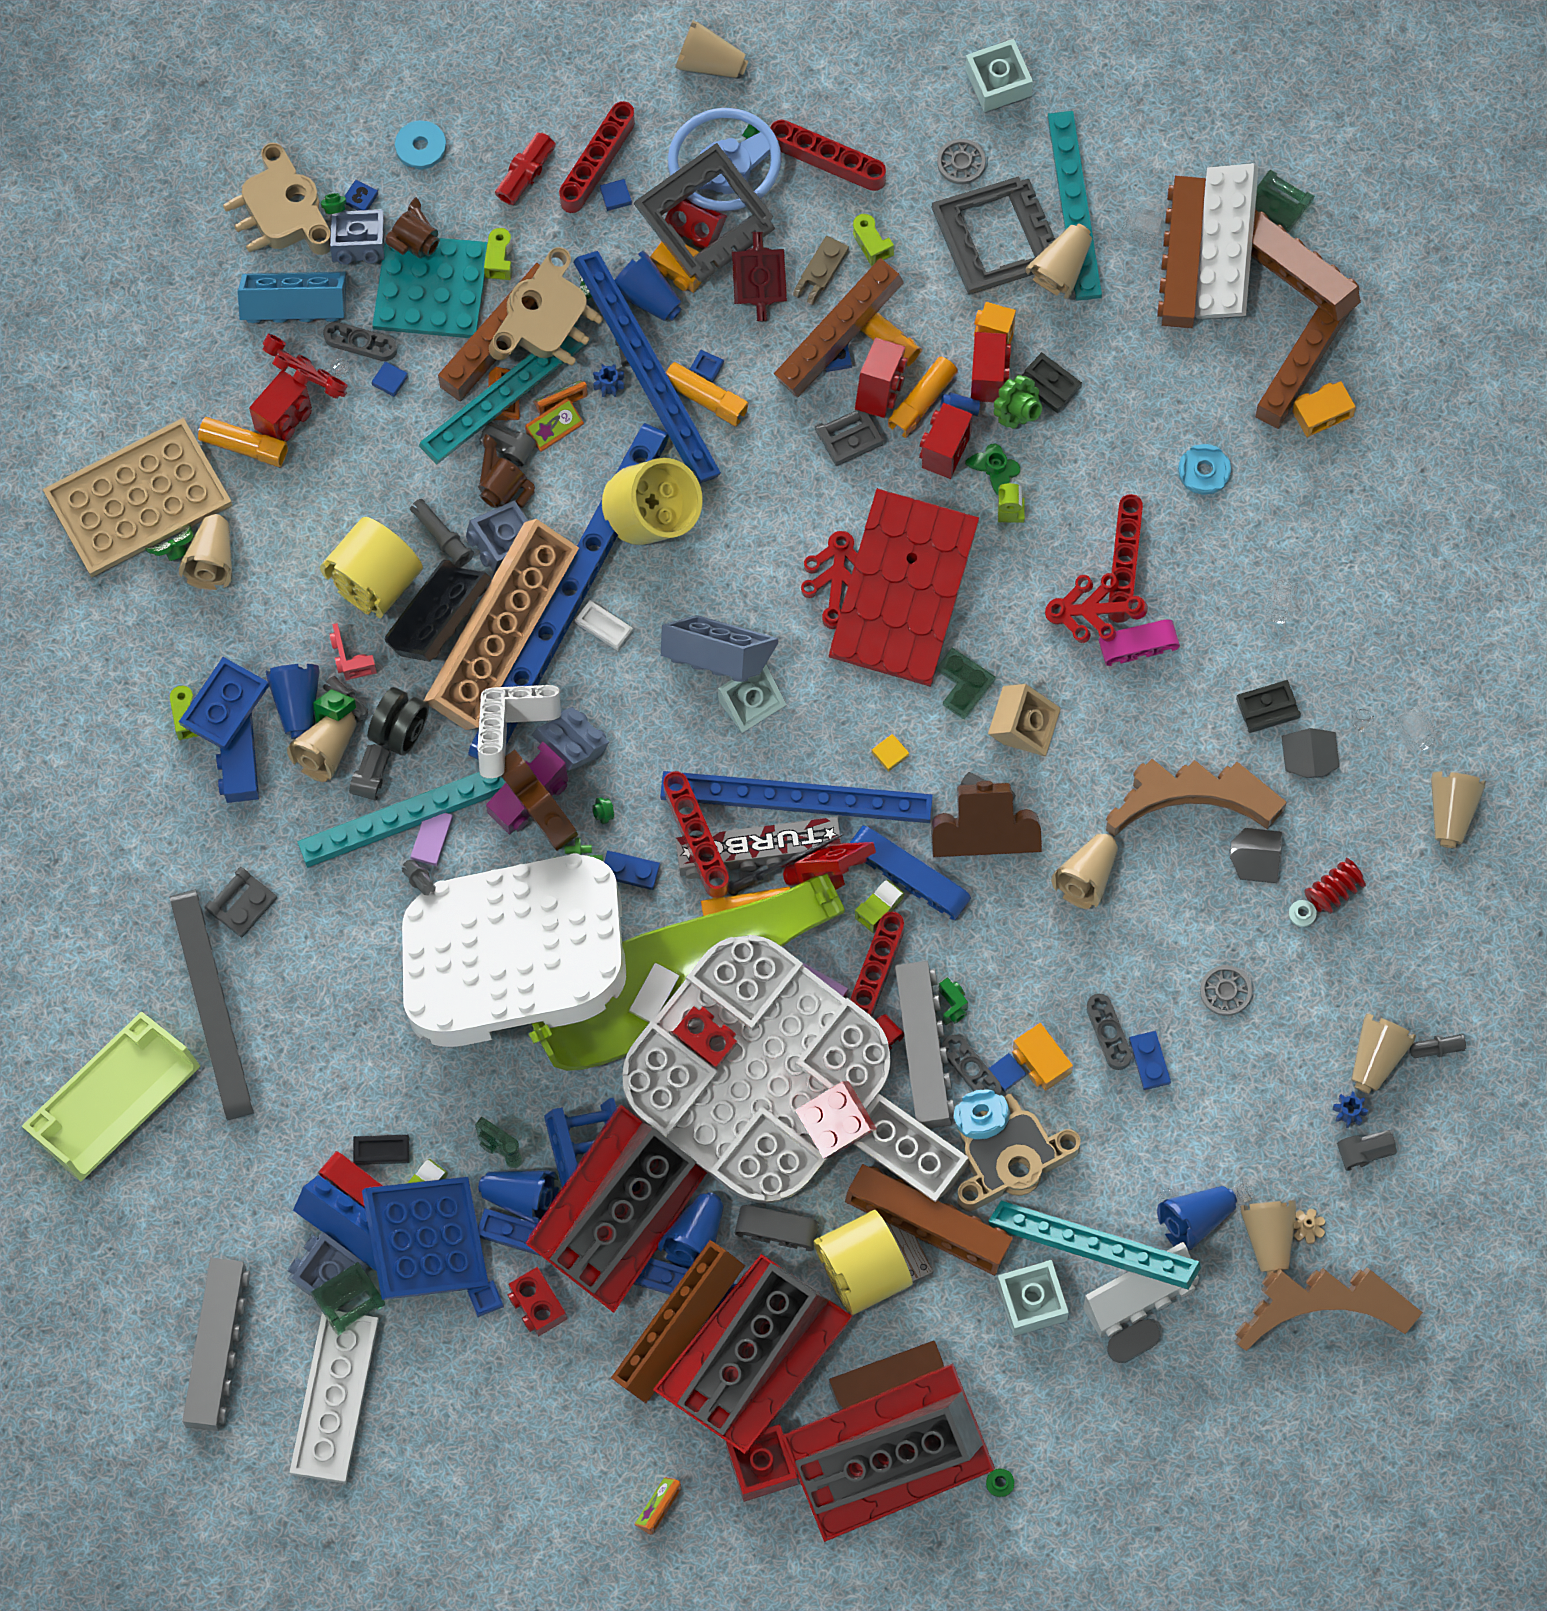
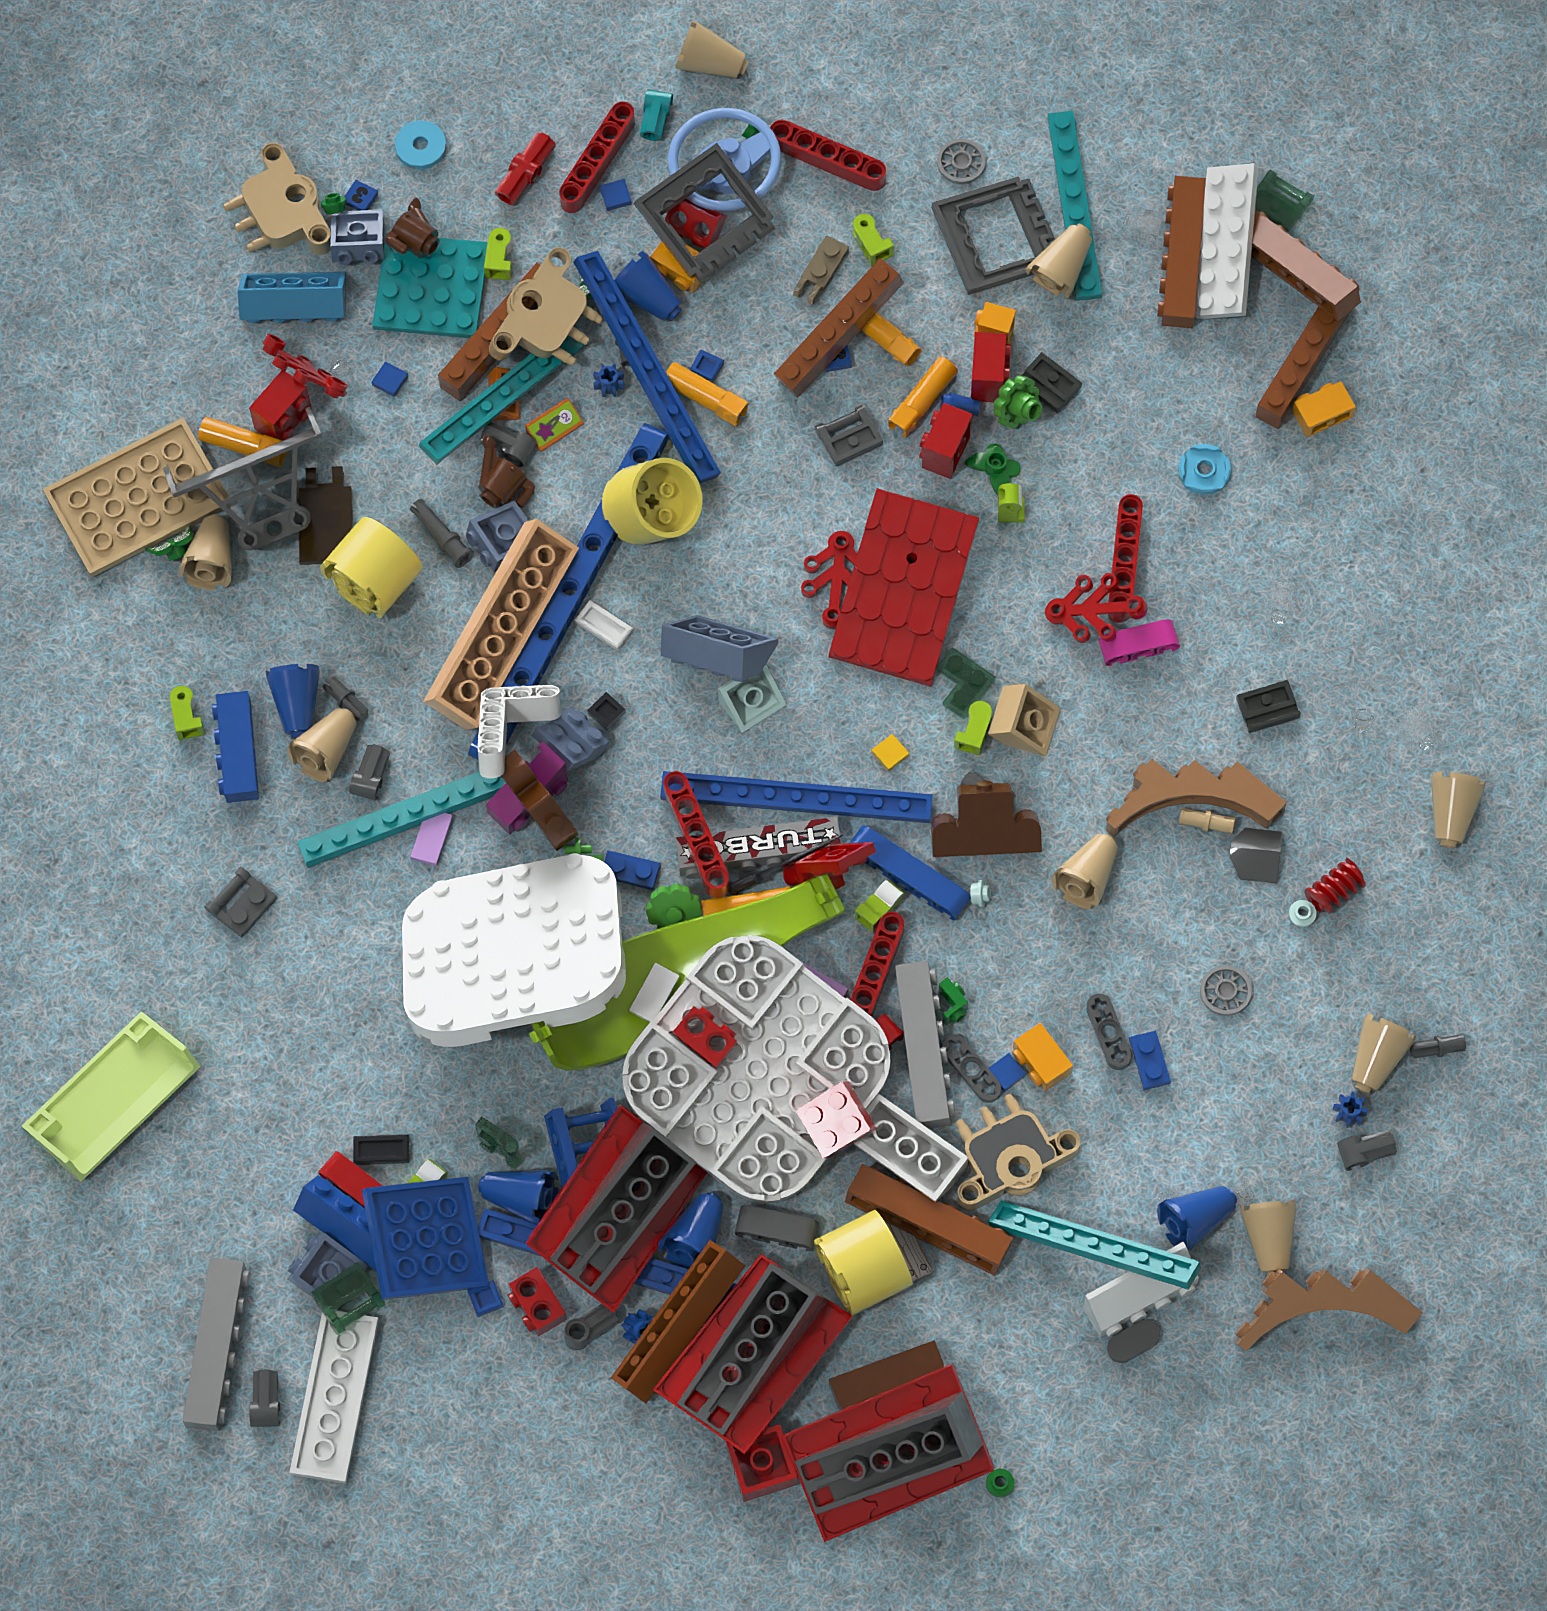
dark grey beam [169,889,254,1121] -> none
blue plate [179,657,269,751] -> none
green bracket [313,689,356,723] -> none
dark grey beam [323,322,397,361] -> none
coral bracket [329,623,377,680] -> none
pearl dark grey wheel [367,687,429,756] -> none
black bracket [385,559,492,662] -> none
dark grey axle [402,860,436,895] -> none
orange slope [533,380,588,415] -> none
green plate [592,797,614,824] -> none
slope [635,1477,681,1535] -> none
dark red plate [732,232,787,321] -> none
red brick [855,338,908,418] -> none
medium azure tile [954,1090,1010,1139] -> none
light aqua brick [965,39,1033,112] -> none
light aqua brick [997,1260,1069,1337] -> none
dark grey slope [1282,728,1339,778] -> none
tan plant [1294,1209,1325,1244] -> none
none -> dark grey piece [163,407,323,551]
none -> dark grey piece [249,1369,280,1427]
none -> dark brown tile [299,466,353,565]
none -> dark grey piece [564,1303,619,1350]
none -> black tile [587,692,626,731]
none -> blue gear [621,1309,654,1344]
none -> teal piece [640,89,673,141]
none -> bright green plant [646,884,702,929]
none -> lime leg [954,701,992,756]
none -> light aqua plate [970,880,991,907]
none -> tan pin [1179,807,1236,834]

